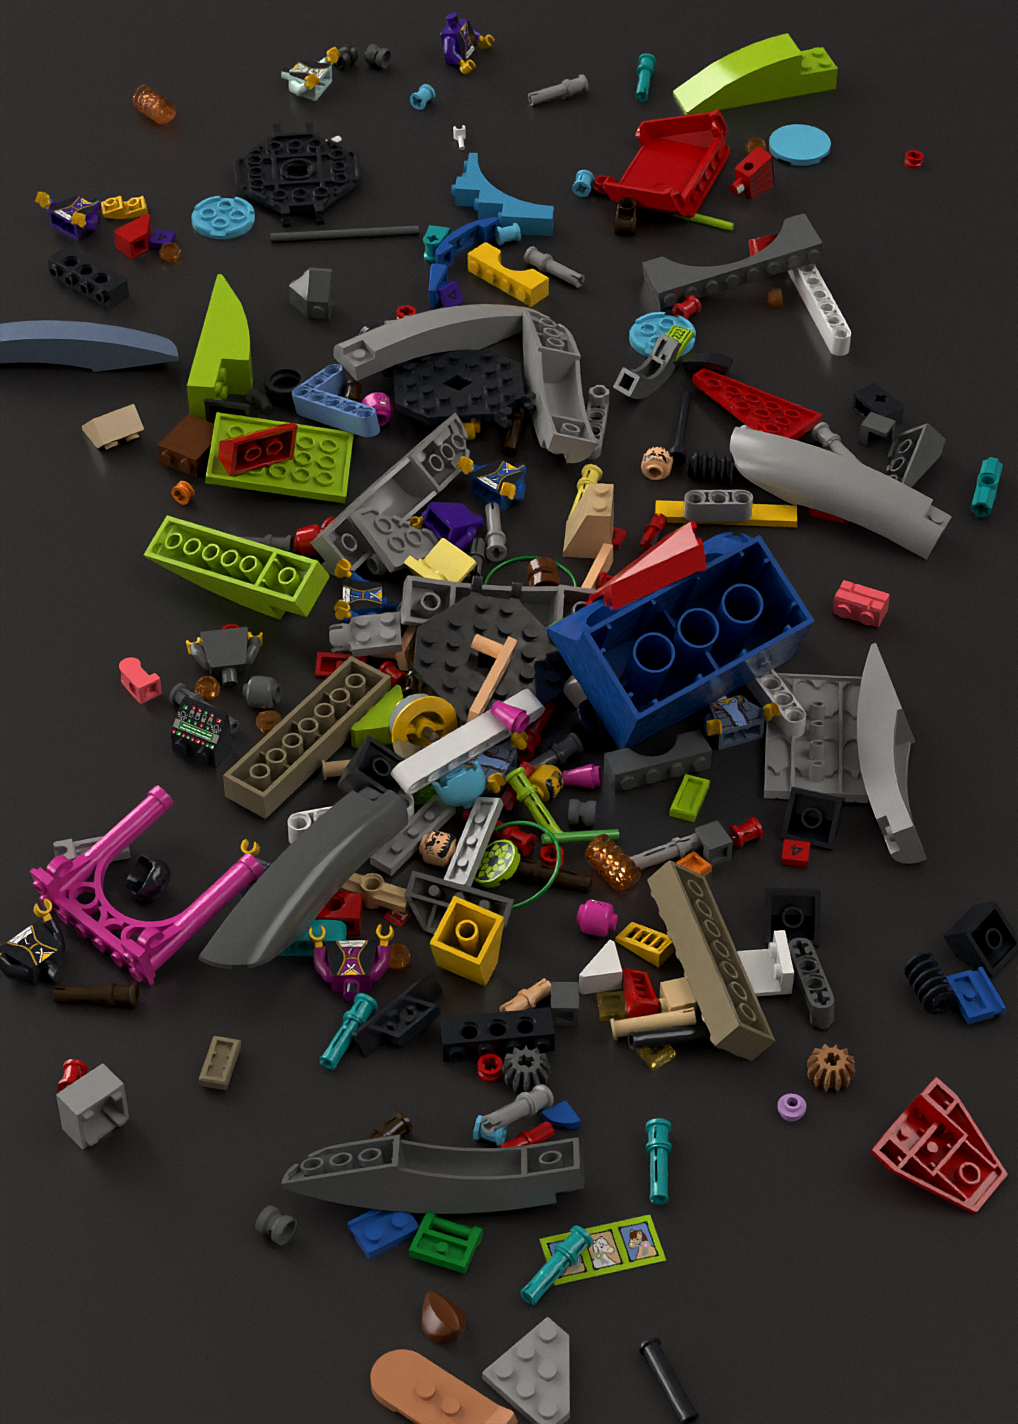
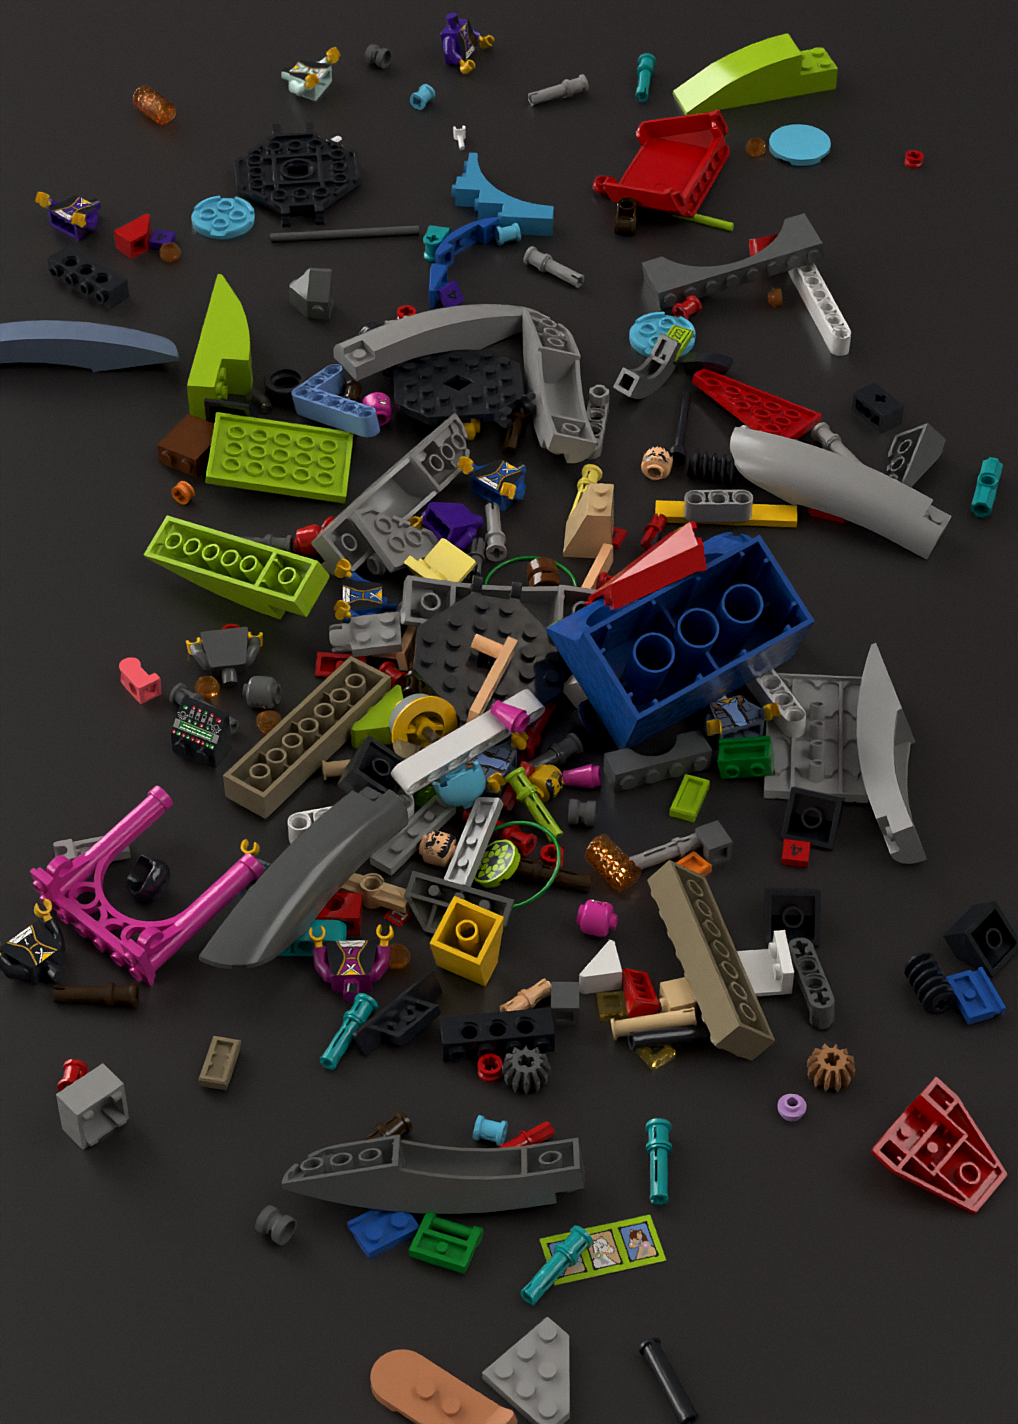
tan slope [82,404,144,450] -> none
yellow slope [101,196,148,219] -> none
red slope [218,423,298,476] -> none
pearl dark grey wheel [332,45,358,72] -> none
reddish brown piece [422,1291,466,1343] -> none
yellow arch [468,242,549,307] -> none
light grey pin [480,1084,554,1134] -> none
bright green bar [541,829,619,845] -> none
blue tile [541,1100,581,1129] -> none
medium azure bush [572,170,594,197] -> none
yellow slope [615,922,675,968] -> none
red torso [729,147,775,198] -> none
red bush [729,817,763,848] -> none
coral brick [832,580,890,628] -> none
dark grey panel [859,412,896,445] -> none
none -> green hinge [717,736,774,779]

